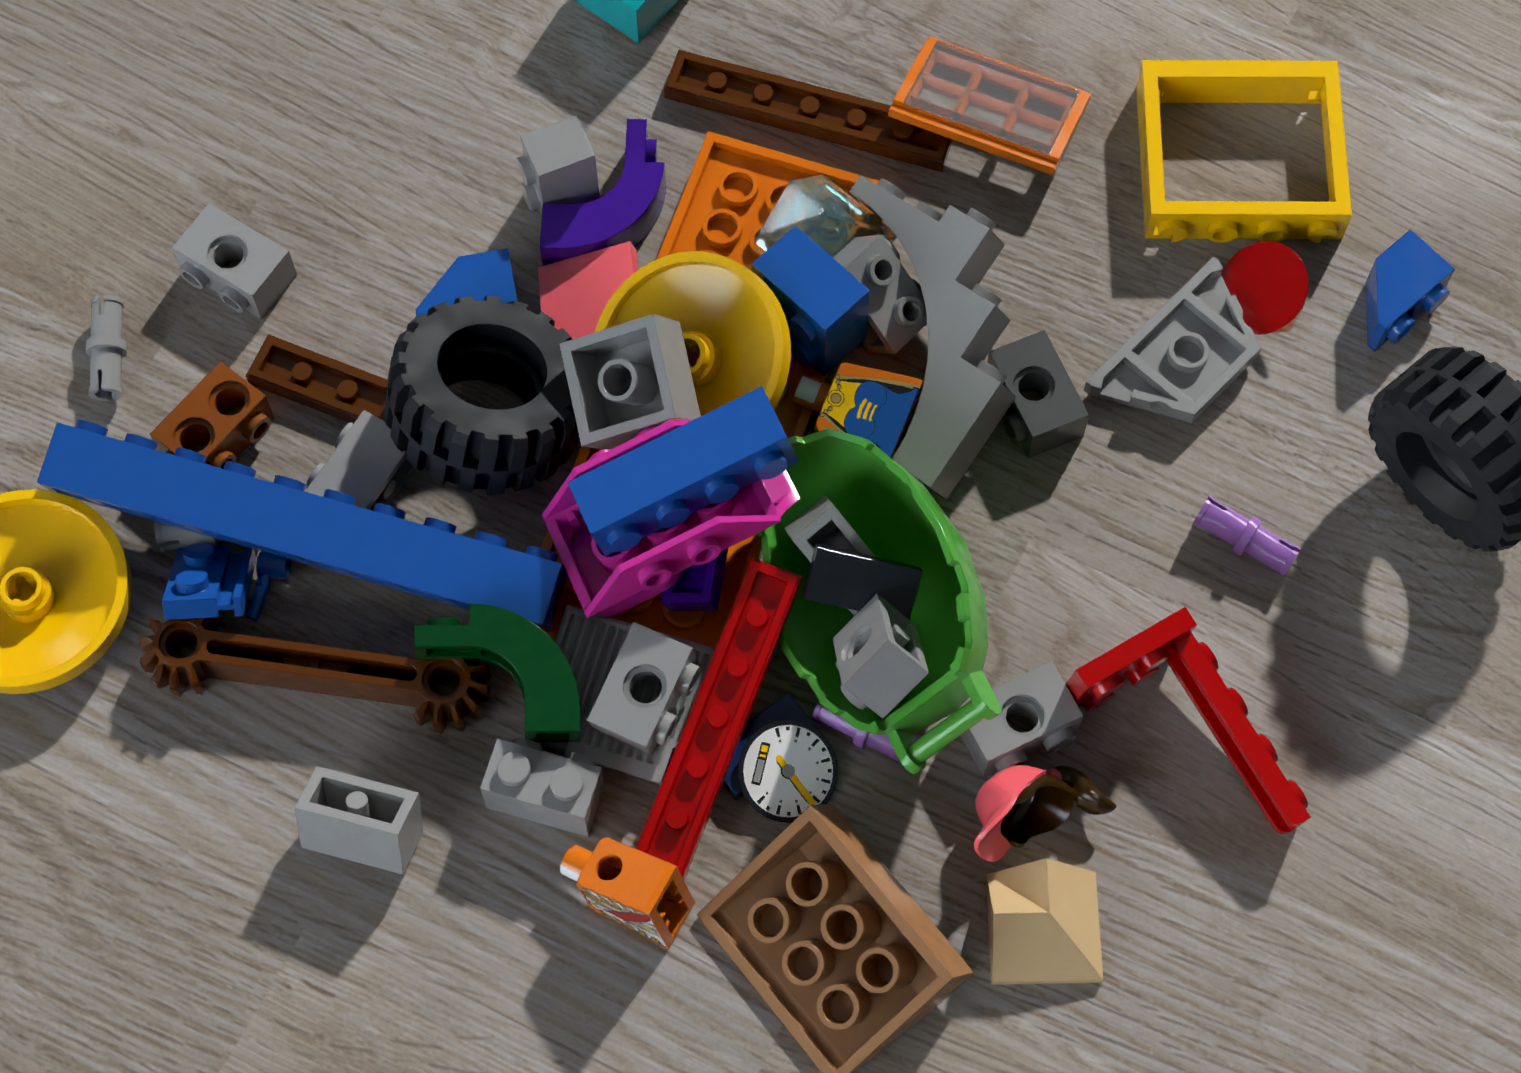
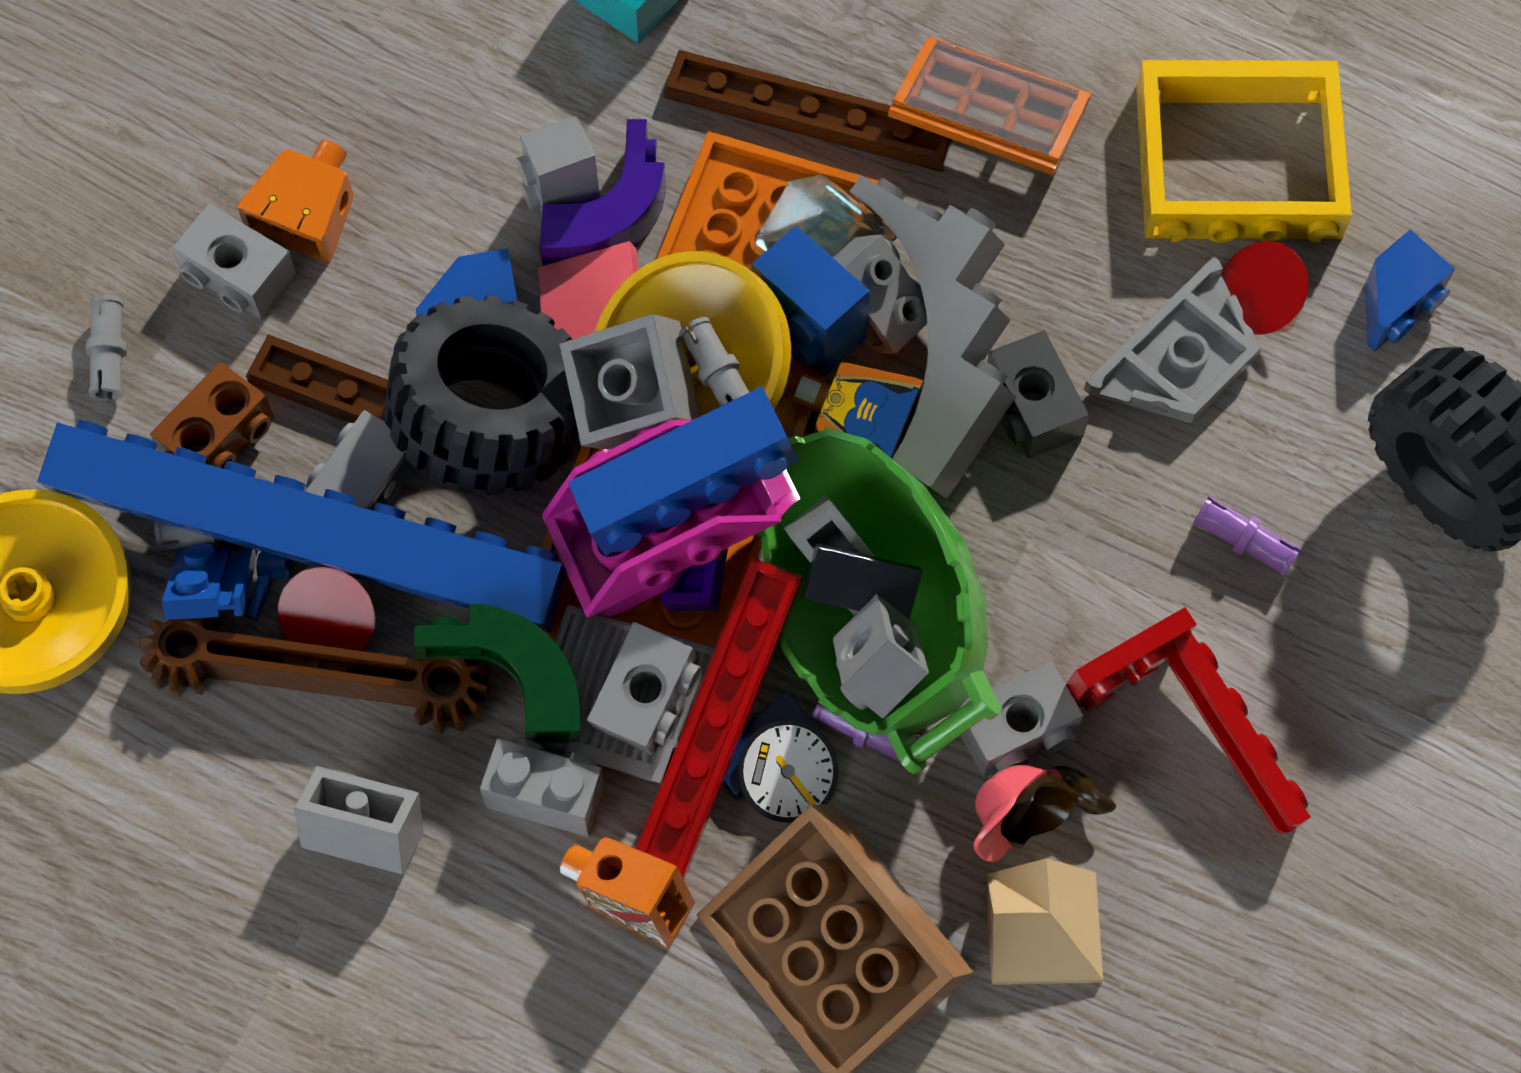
none -> orange torso [237,140,353,264]
none -> sticker [278,567,375,651]
none -> light grey pin [679,317,749,406]

